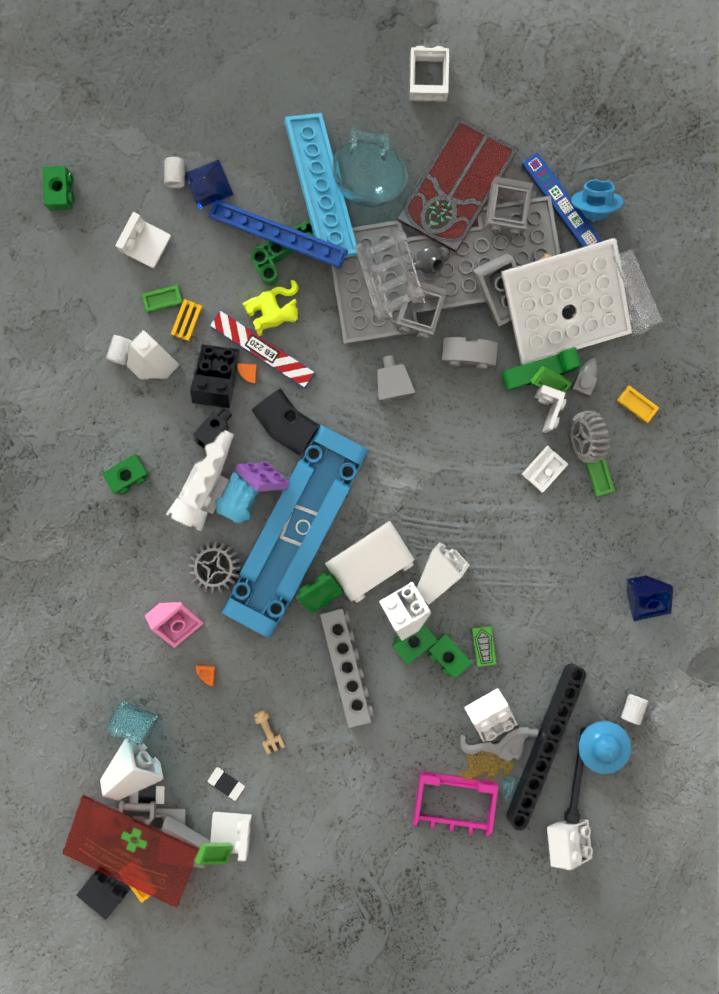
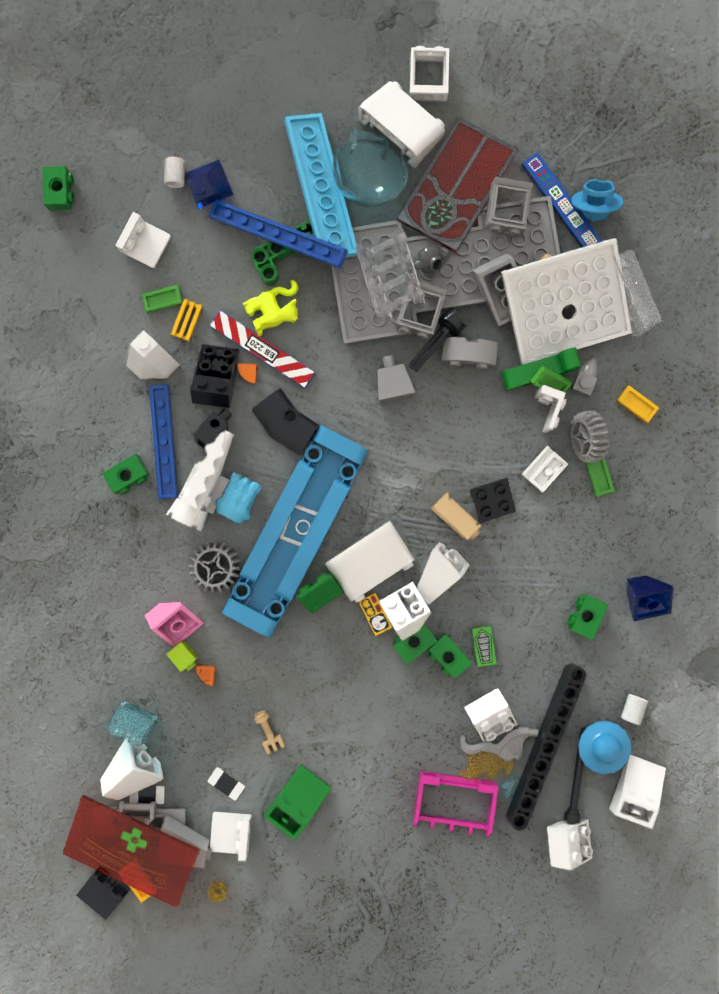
white piece [106,335,132,365] -> none
bright green tile [195,843,234,865] -> none
medium lavender plate [235,461,290,492] -> none
light grey brick [320,607,374,728] -> none
none -> blue tile [149,384,179,499]
none -> lime brick [166,640,199,672]
none -> clear yellow plate [208,882,227,902]
none -> green slope [263,764,331,841]
none -> white windscreen [358,81,445,168]
none -> tile [359,593,393,636]
none -> black piece [409,308,467,372]
none -> tan window [431,492,481,540]
none -> black hinge [470,478,516,523]
none -> green brick [567,594,608,640]
none -> white slope [609,754,666,829]

